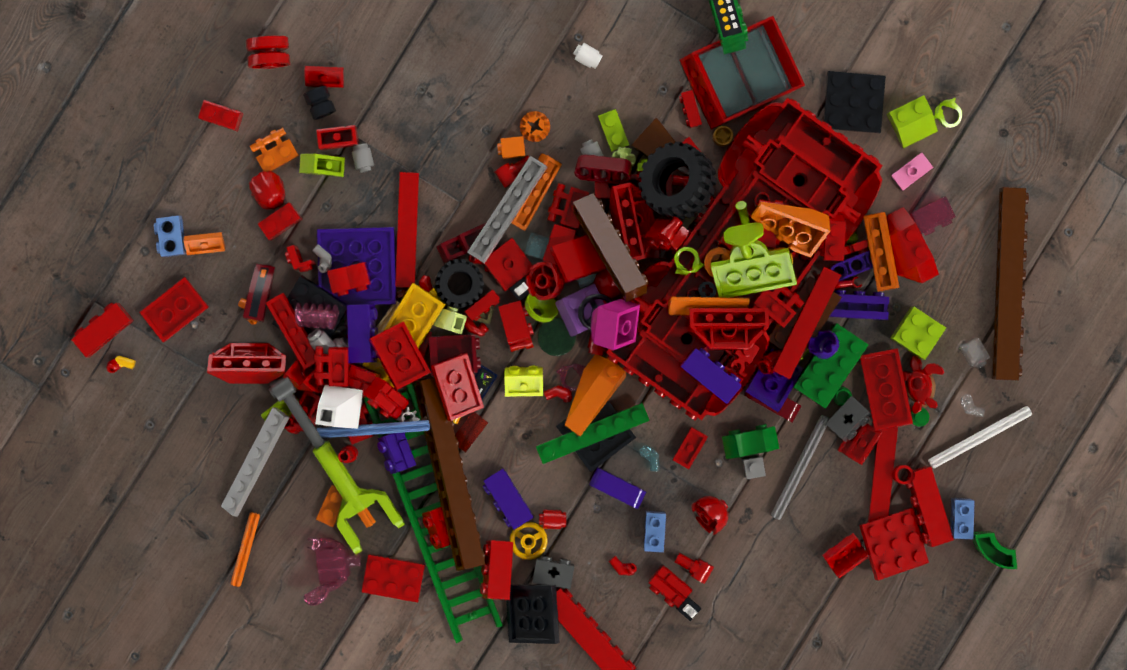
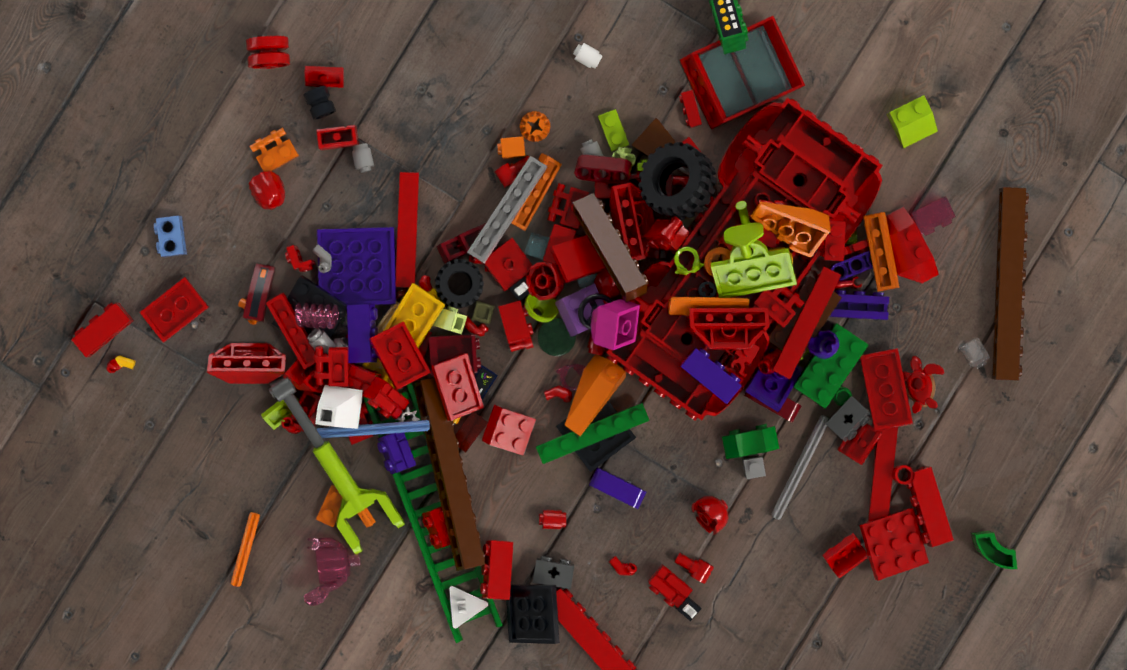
orange plate [183,232,225,255] -> none
red brick [198,100,243,132] -> none
light grey plate [221,407,290,517] -> none
red brick [258,202,303,241] -> none
lime slope [299,154,345,177] -> none
red brick [327,262,371,297] -> none
red pin [338,445,358,463] -> none
red plate [362,554,425,603] -> none
red piece [465,290,500,321] -> none
dark purple brick [483,468,534,530] -> none
neon yellow bracket [504,365,543,397] -> none
yellow piece [509,522,548,560] -> none
clear light blue arm [639,446,660,471] -> none
medium blue brick [644,511,666,552] -> none
red plate [672,427,708,470] -> none
pearl gold wheel [713,126,733,147] -> none
black plate [824,71,886,134] -> none
lime brick [890,307,946,360] -> none
bright pink plate [891,152,933,191] -> none
green plate [911,408,930,427] -> none
white axle [928,406,1032,468] -> none
lime piece [934,98,962,128] -> none
medium blue brick [950,498,974,539] -> none
clear arm [960,394,985,418] -> none
none -> white piece [449,586,488,629]
none -> brick [481,405,536,455]

